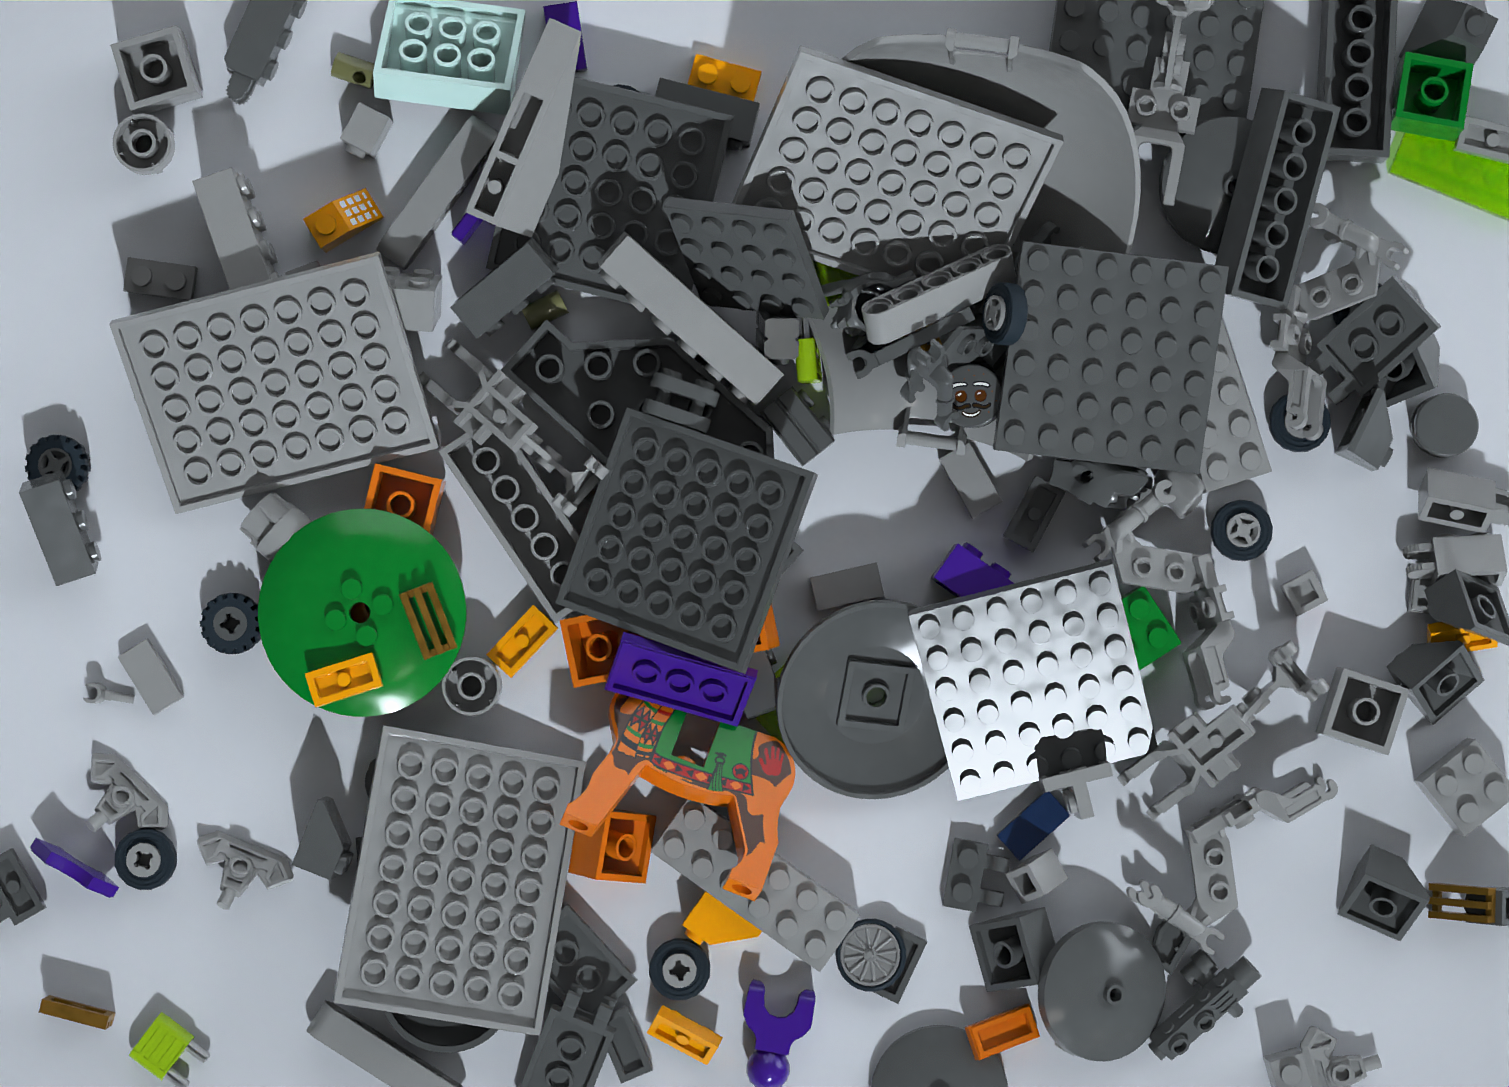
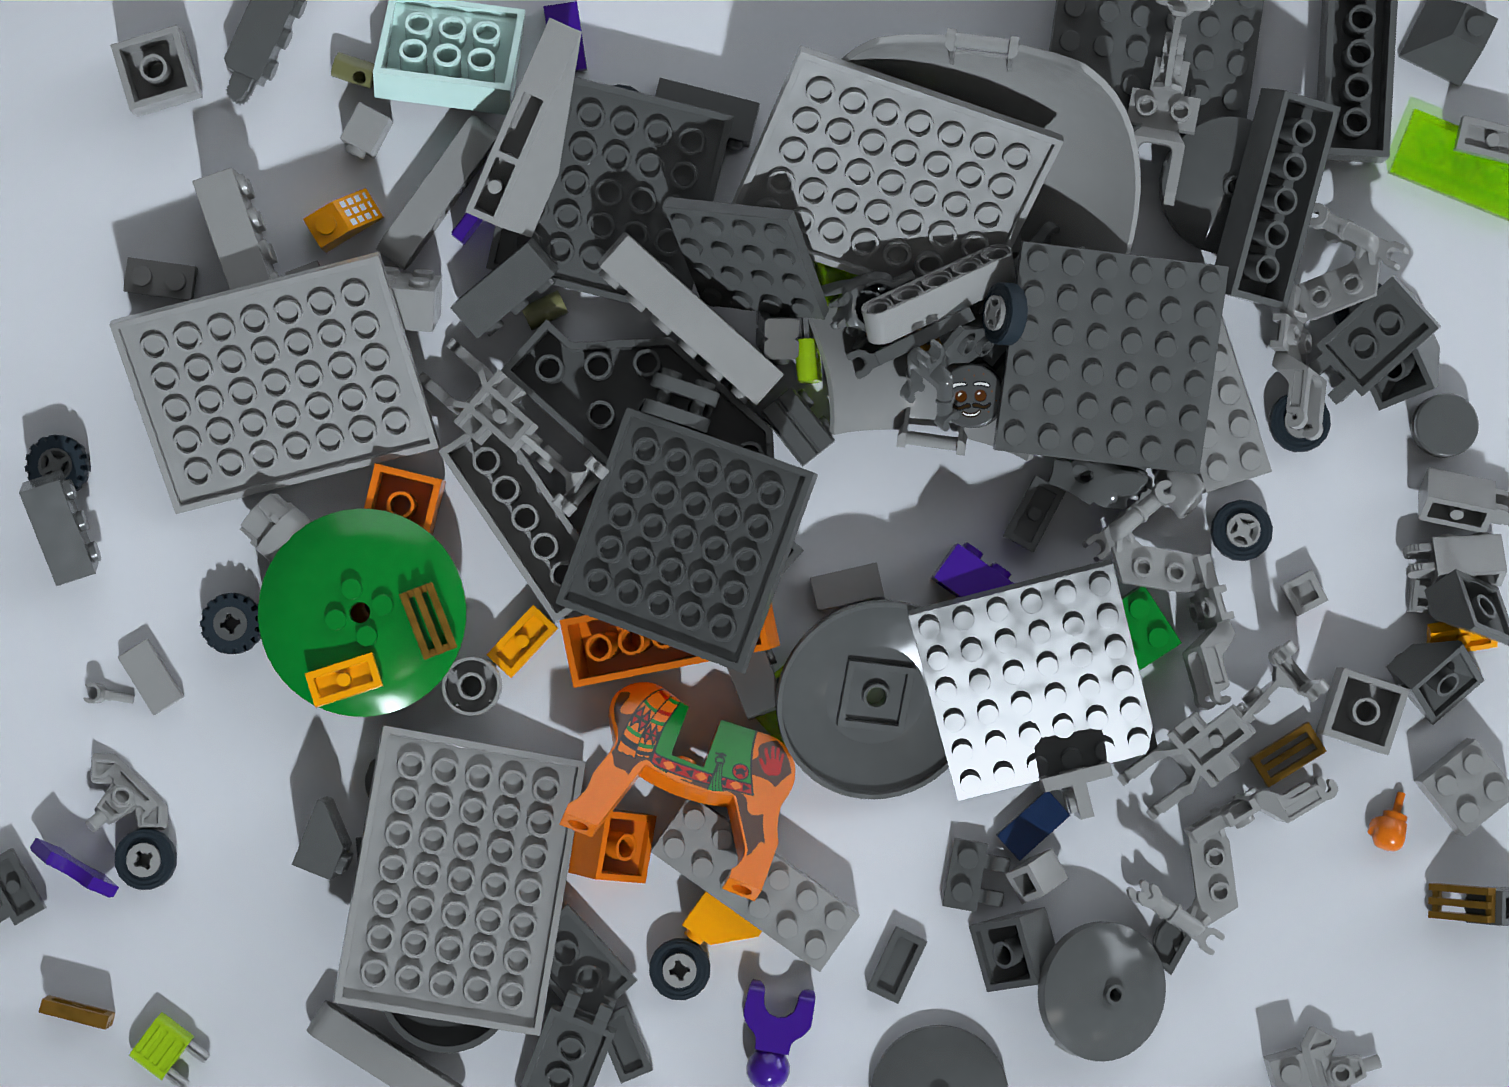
light grey piece [113,113,175,175] -> none
light grey piece [197,831,294,910] -> none
dark purple tile [604,632,758,727] -> none
light orange plate [647,1005,723,1065] -> none
light orange plate [688,54,762,101] -> none
light grey wheel [836,918,906,992] -> none
light grey tile [939,442,1003,519] -> none
orange tile [964,1004,1040,1060] -> none
dark grey piece [1148,949,1262,1061] -> none
dark grey slope [1335,387,1394,471] -> none
dark grey slope [1337,844,1430,941] -> none
green brick [1391,51,1474,142] -> none
none -> pearl gold tile [1249,722,1327,788]
none -> orange piece [1368,792,1408,852]

